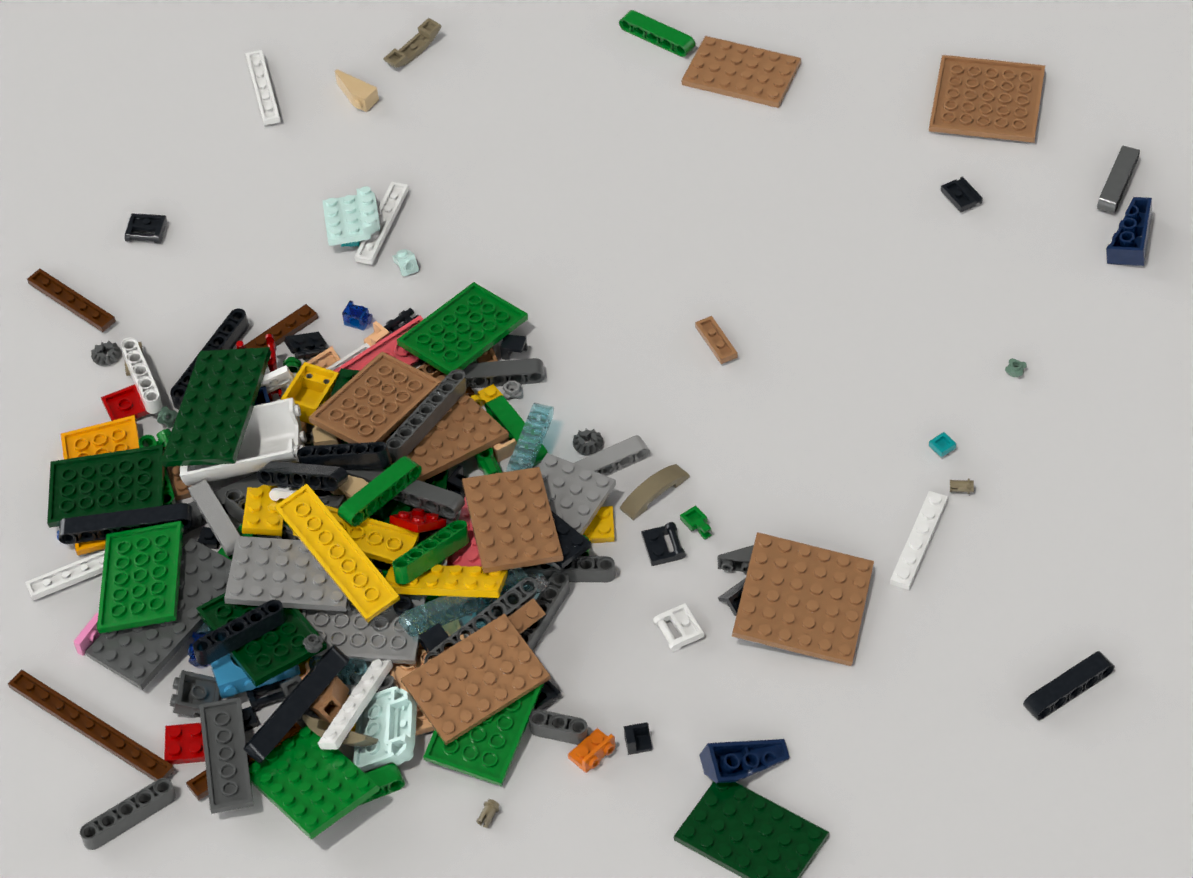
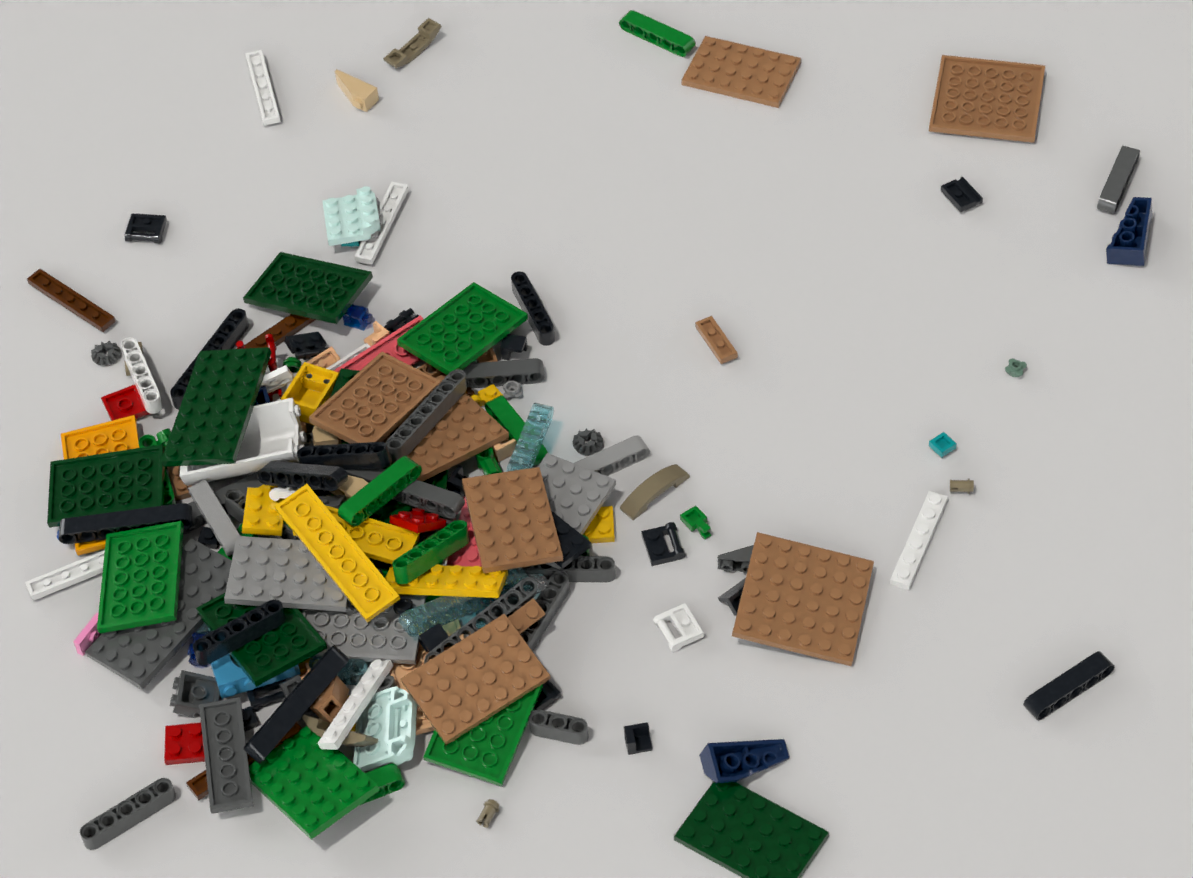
reddish brown plate [8,669,175,781] -> none
sand green plate [157,406,178,428] -> none
dark grey plate [303,634,323,653] -> none
light aqua bracket [392,249,419,277] -> none
orange bracket [568,728,615,773] -> none
none -> dark green plate [243,252,373,324]
none -> black beam [511,271,555,346]

